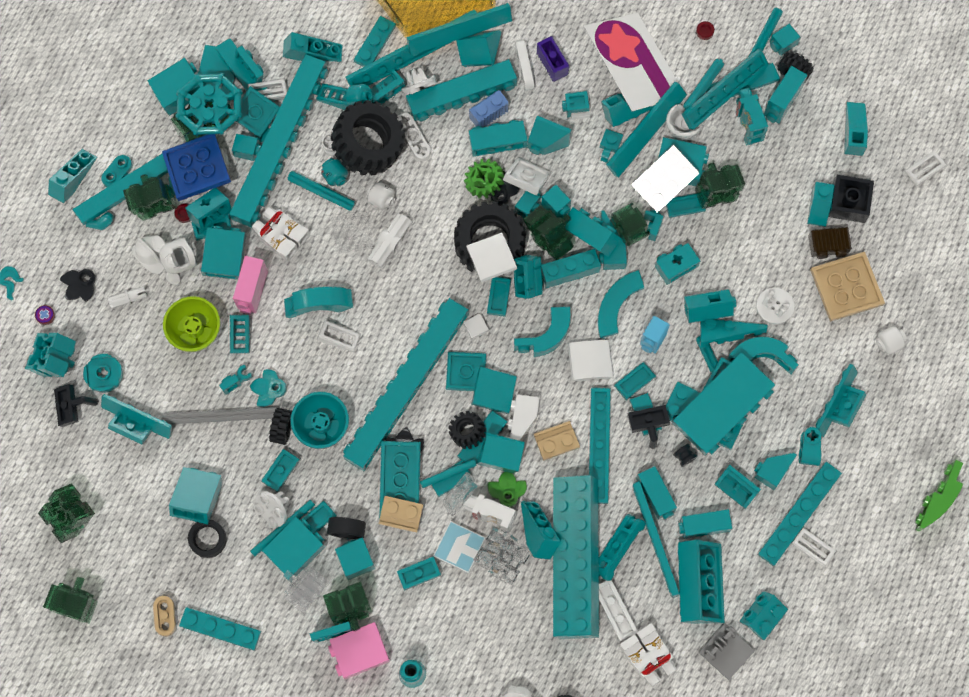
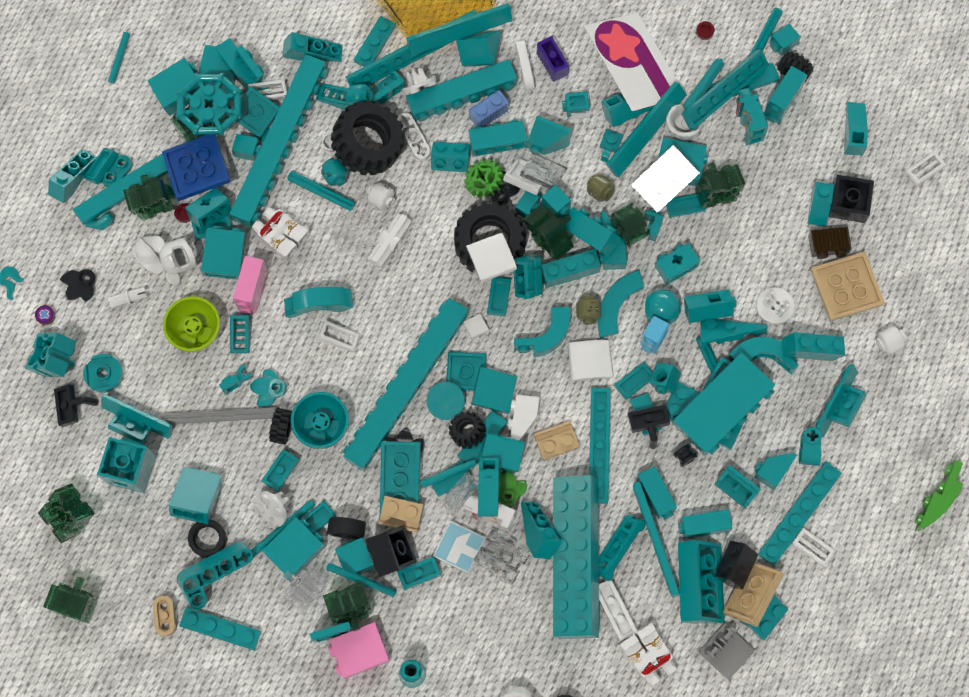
none -> teal tile [84,148,119,185]
none -> teal brick [97,437,156,494]
none -> teal bar [108,32,130,84]
none -> teal beam [177,542,254,610]
none -> teal bar [326,563,396,597]
none -> black brick [366,525,417,577]
none -> teal tile [426,382,465,420]
none -> teal bracket [431,142,470,172]
none -> teal slope [478,458,501,517]
none -> clear tile [519,153,568,189]
none -> olive head [576,296,601,325]
none -> olive head [587,174,615,202]
none -> teal helmet [645,289,681,325]
none -> teal brick [650,362,682,395]
none -> black brick [715,540,758,590]
none -> tan tile [723,563,784,627]
none -> teal brick [782,332,845,361]

